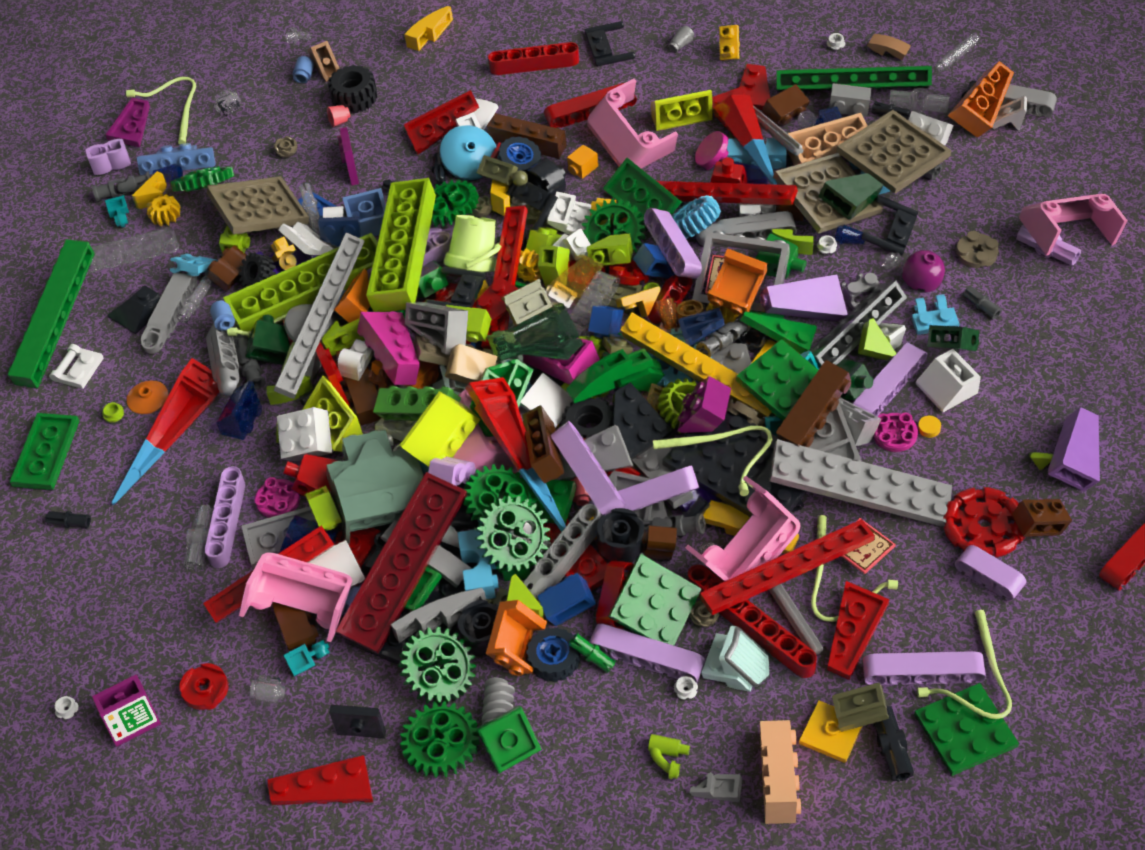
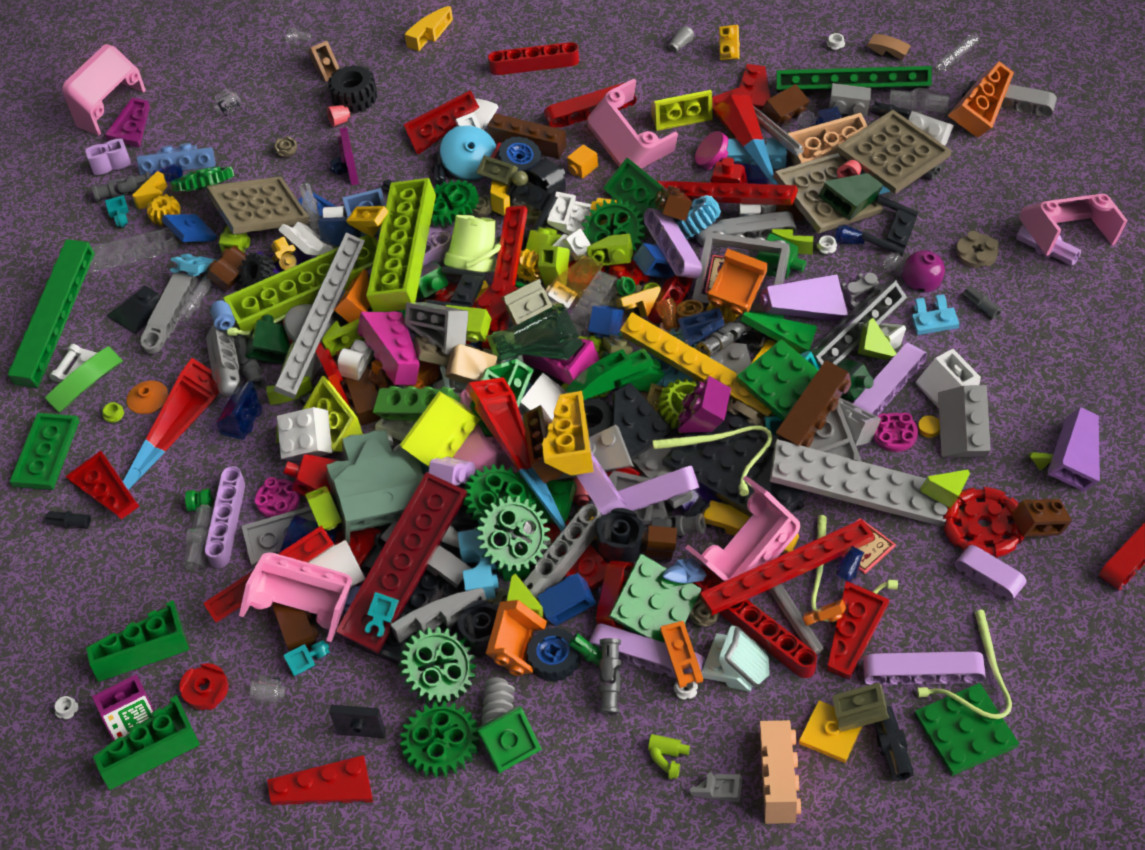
yellowish green piece [126,77,196,144] -> none
medium blue brick [292,56,315,83] -> none
green plate [404,567,442,612] -> none
black plate [584,21,636,67] -> none
dark green torso [927,325,979,352] -> none
white slope [992,96,1027,131] -> none
none -> bright green slope [45,346,123,413]
none -> bright pink windscreen [62,44,145,136]
none -> red wing [65,451,139,520]
none -> green wedge [86,600,190,682]
none -> green wedge [93,695,200,790]
none -> blue plate [162,214,217,242]
none -> green wheel [185,488,213,512]
none -> dark blue plate [330,157,347,175]
none -> yellow slope [346,206,388,237]
none -> teal plate [365,592,399,637]
none -> yellow wedge [542,391,594,476]
none -> dark grey piece [598,638,621,714]
none -> green plate [616,276,635,296]
none -> reddish brown brick [654,186,692,221]
none -> orange plate [660,621,703,688]
none -> medium blue plate [663,558,707,583]
none -> orange plate [802,599,846,626]
none -> clear blue cone [834,546,865,582]
none -> coral hat [837,160,862,179]
none -> lime slope [920,470,970,508]
none -> light grey slope [938,385,991,458]

